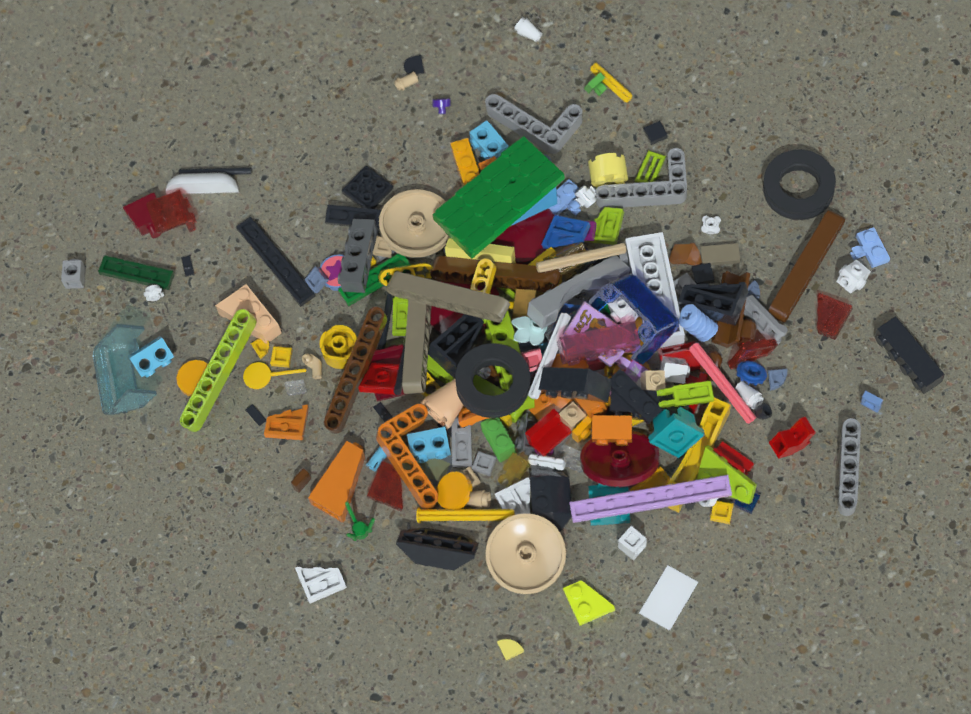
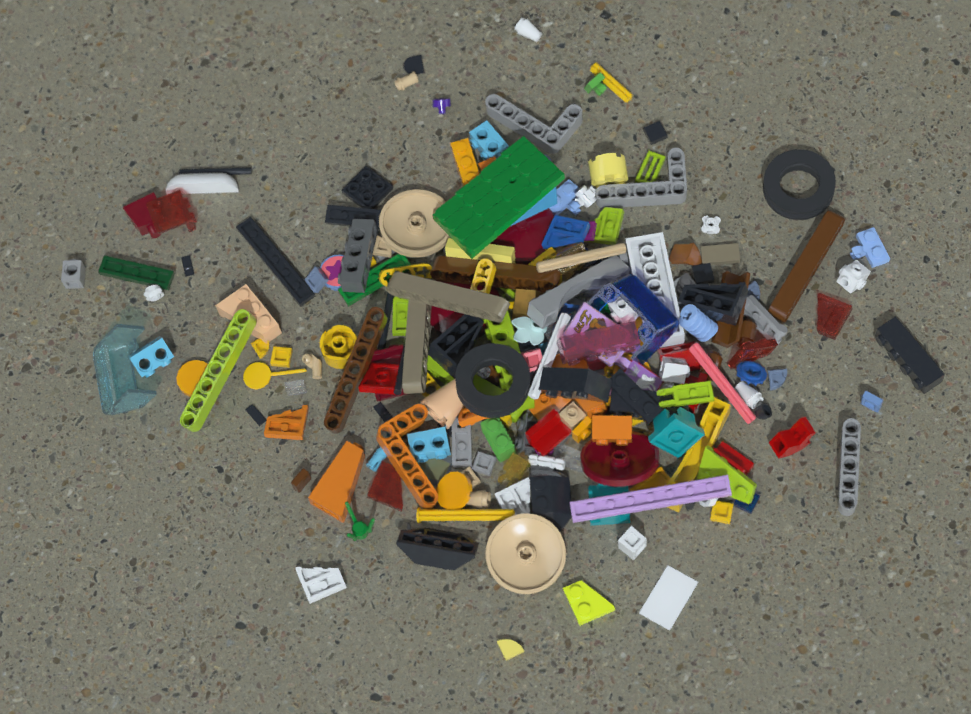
tan brick [640,370,665,391] -> none

